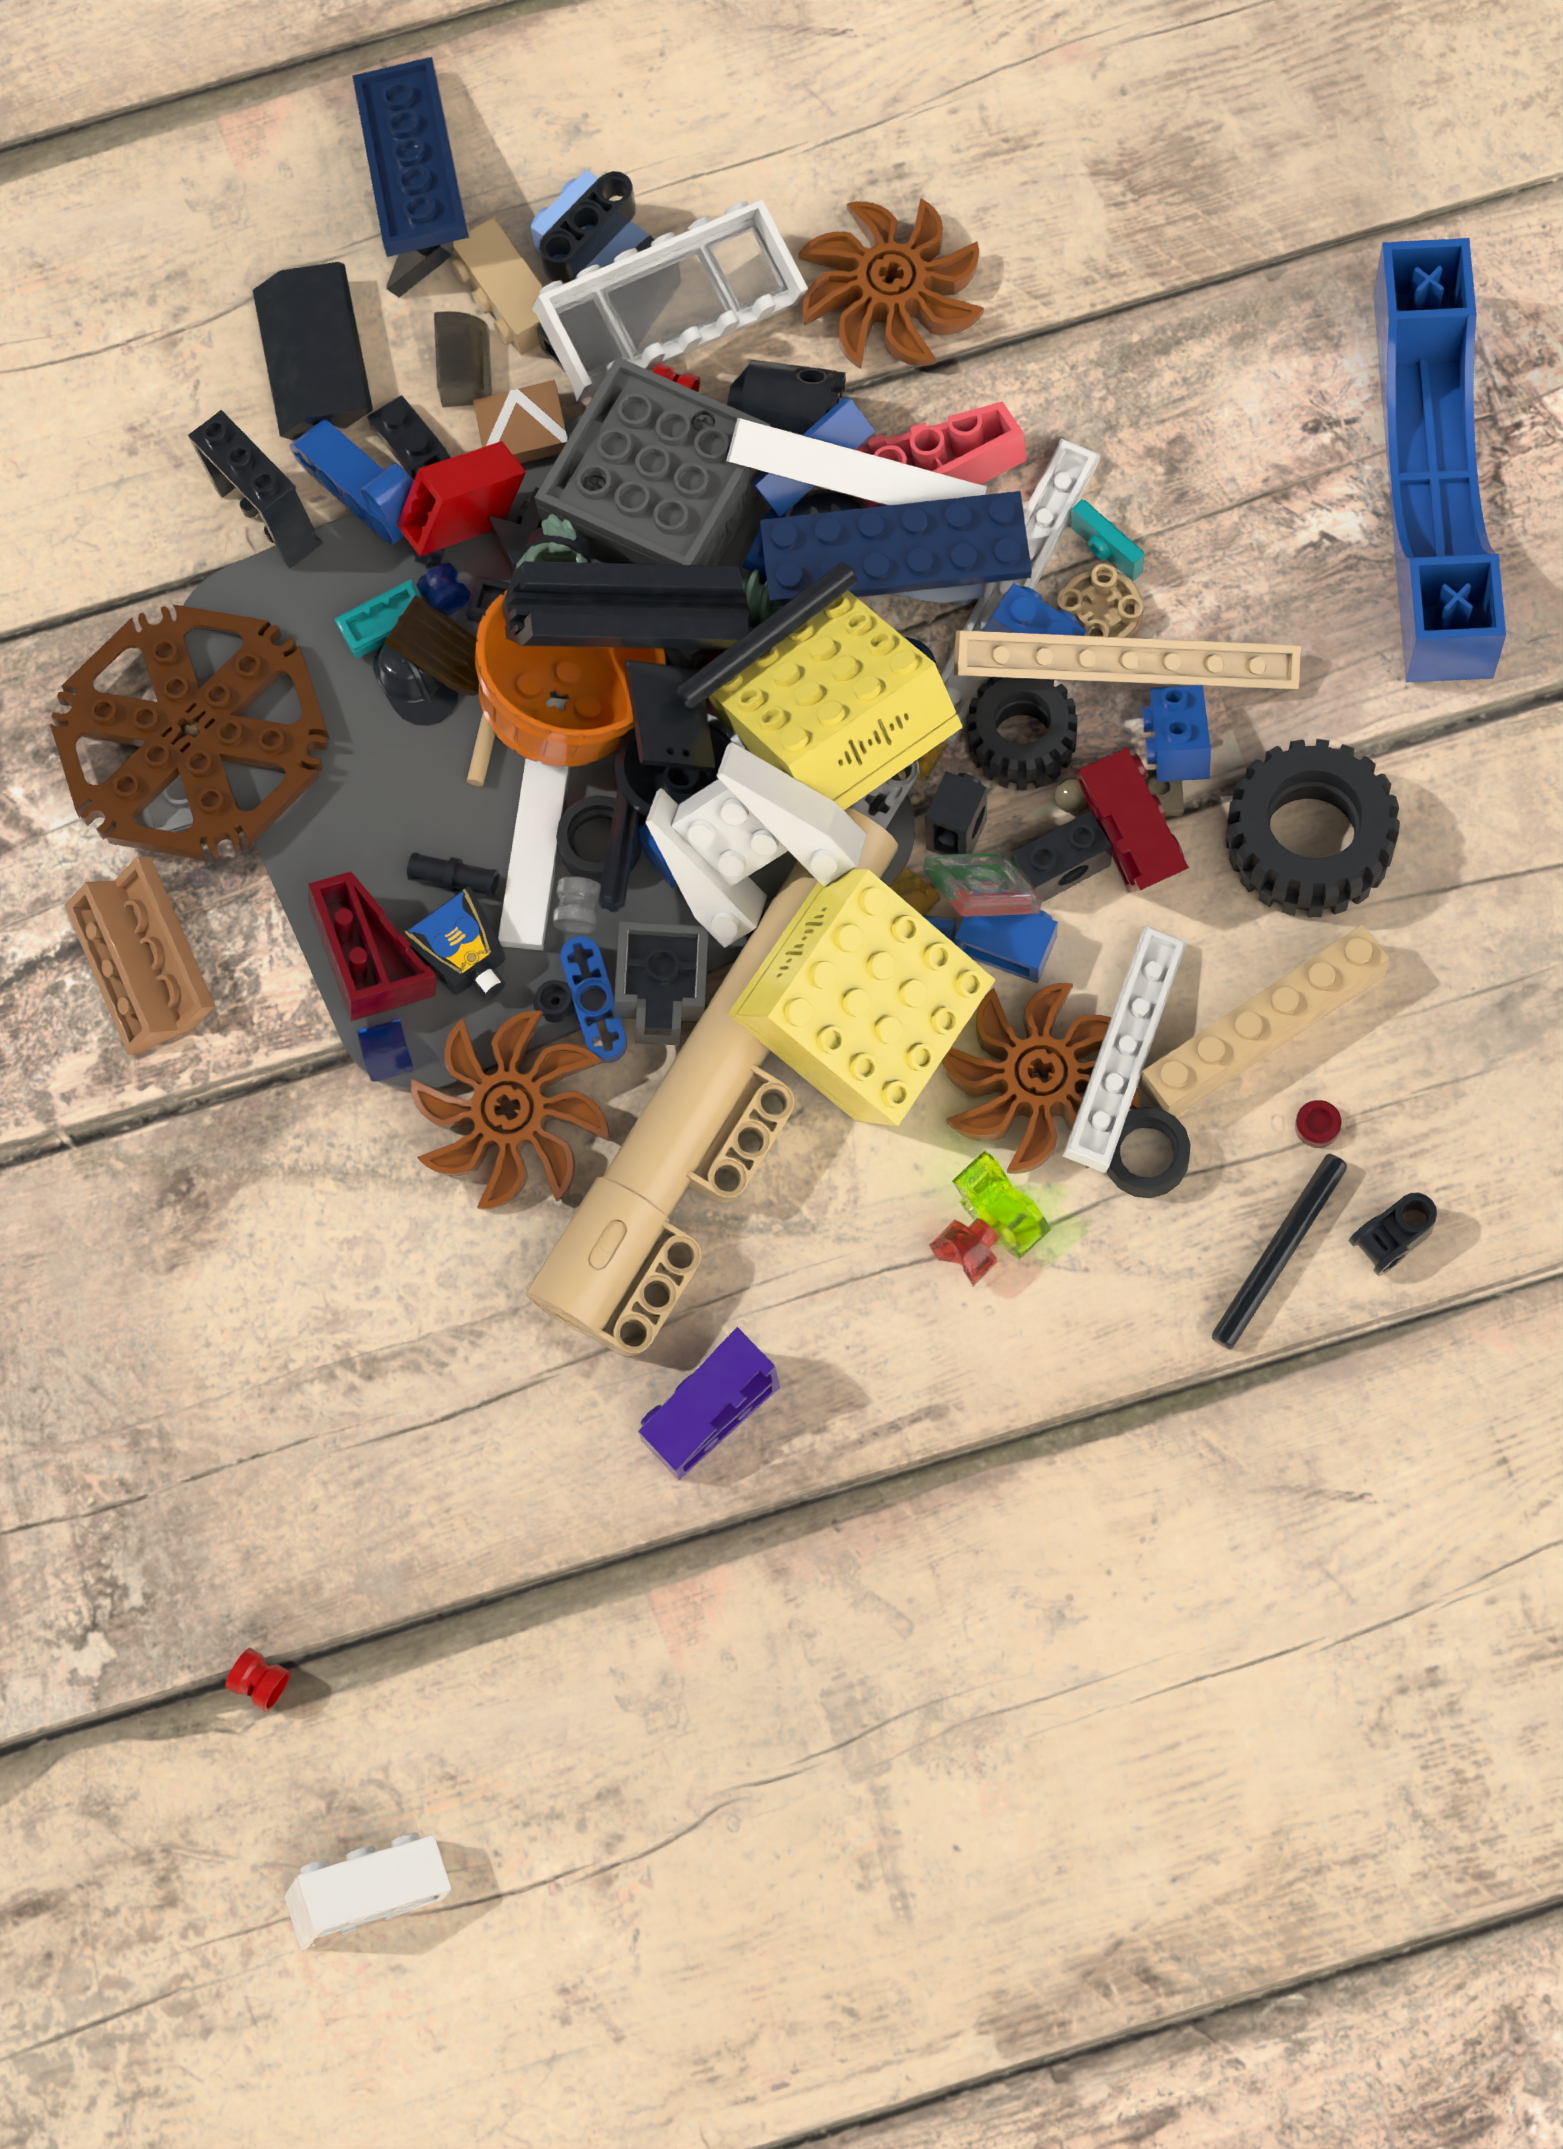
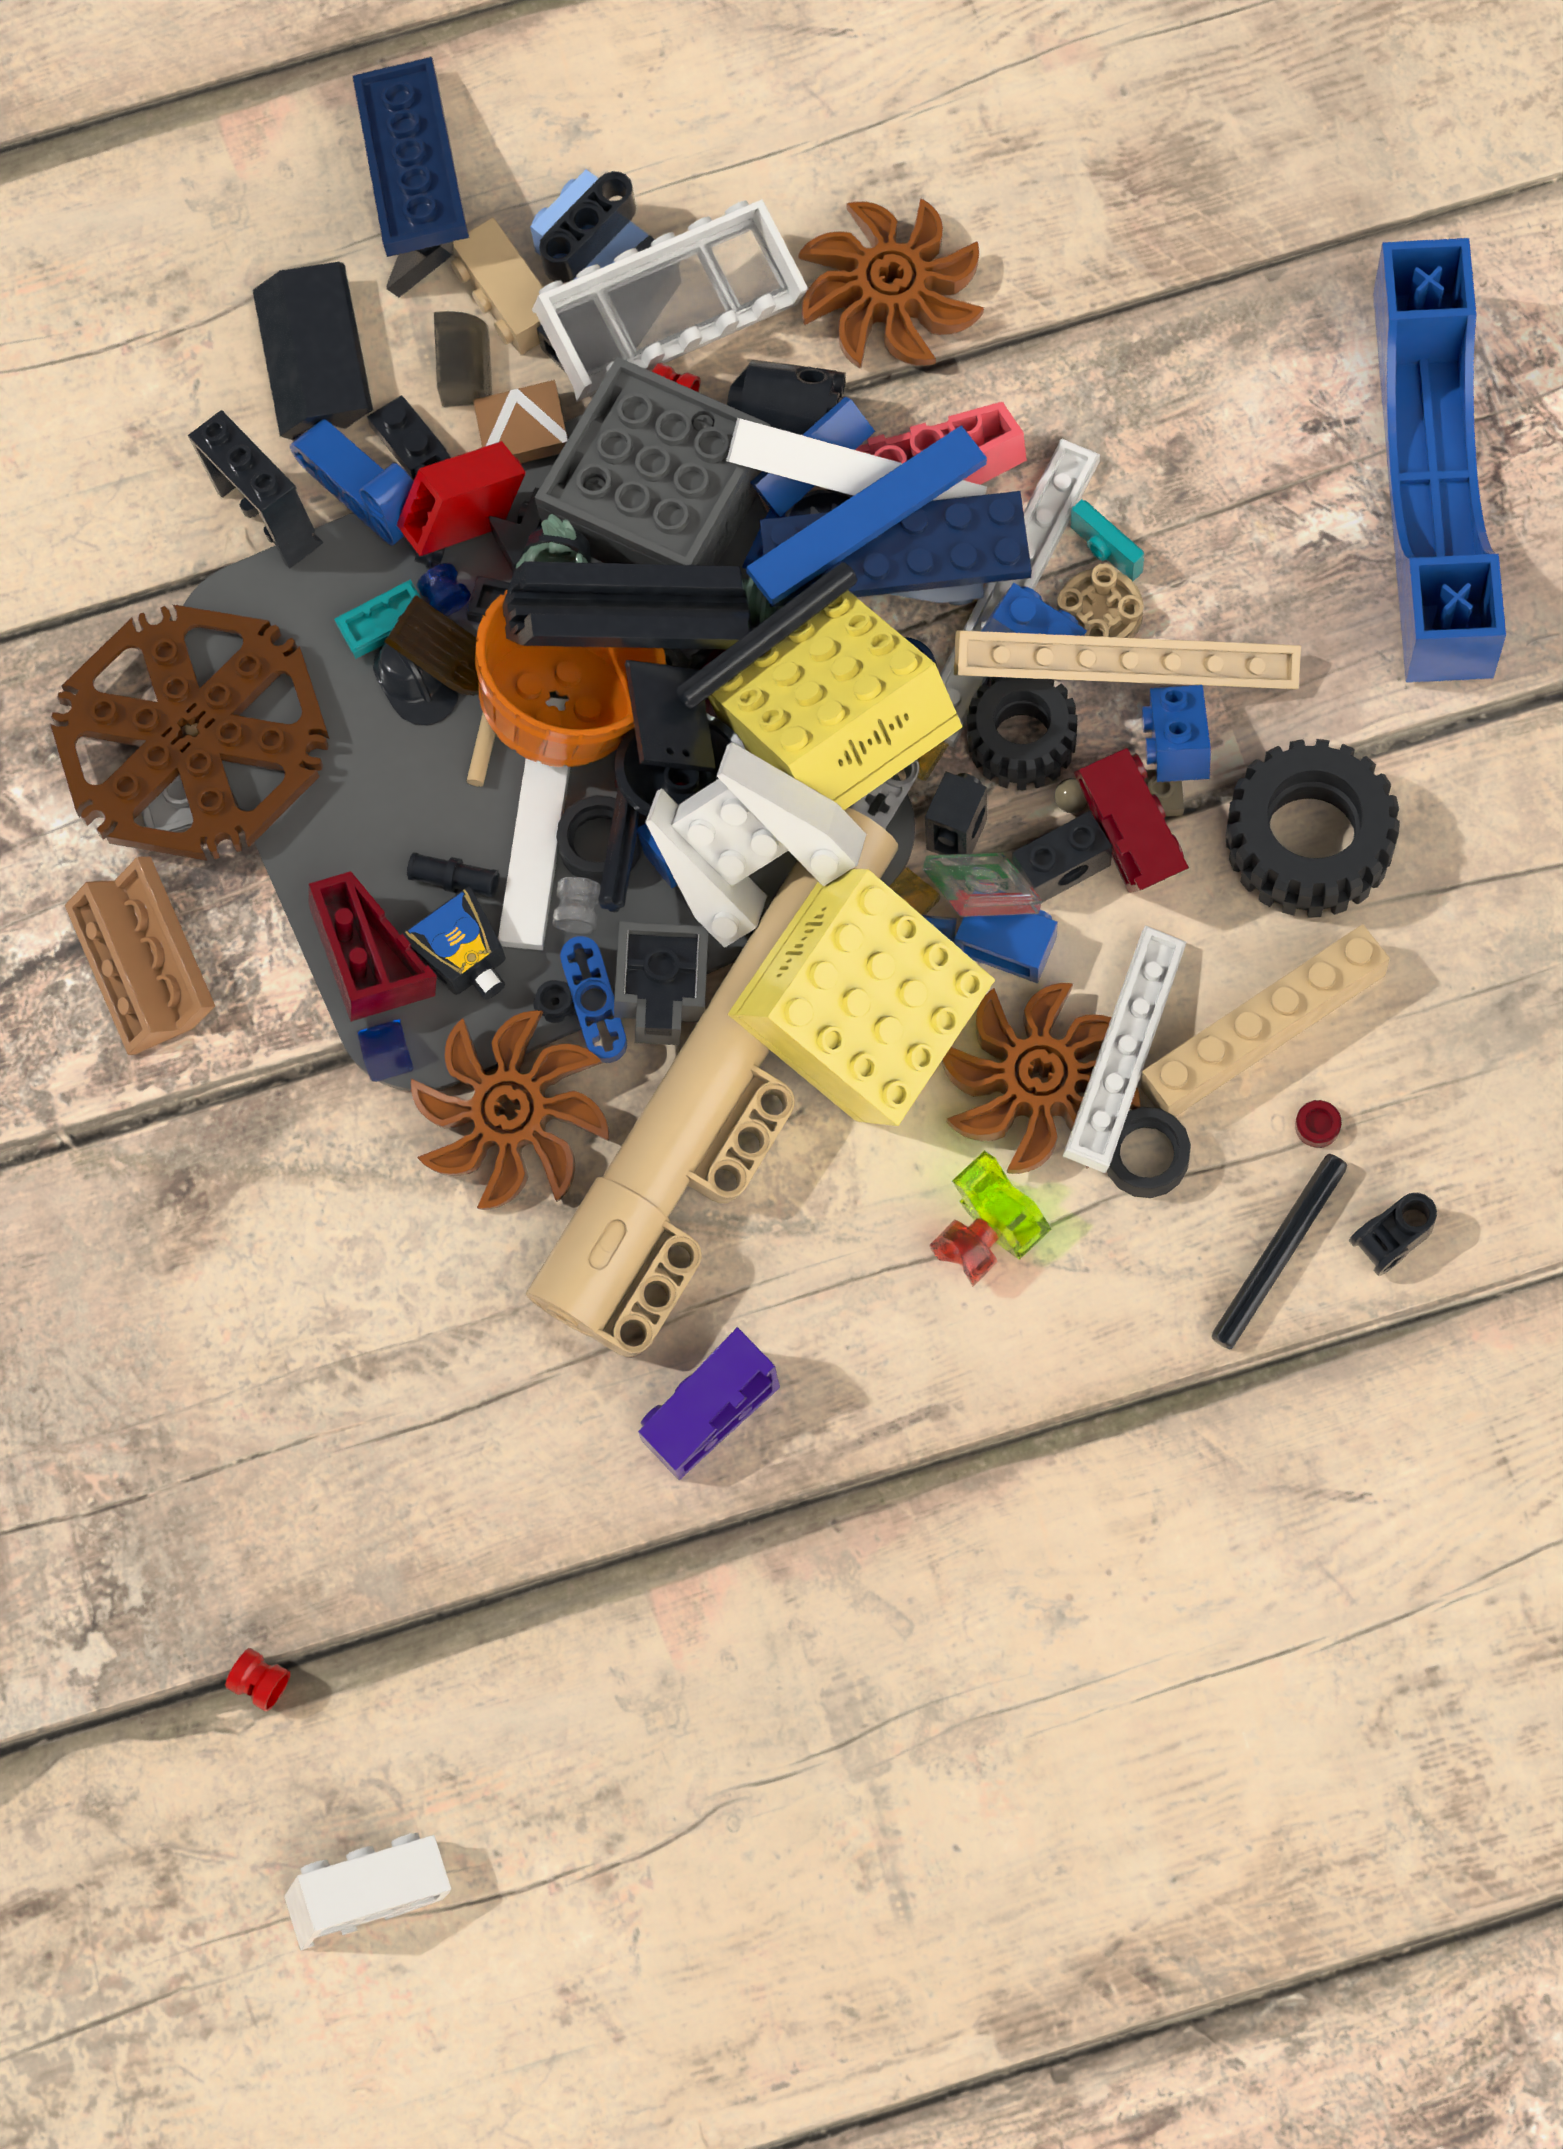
none -> blue tile [746,425,987,606]

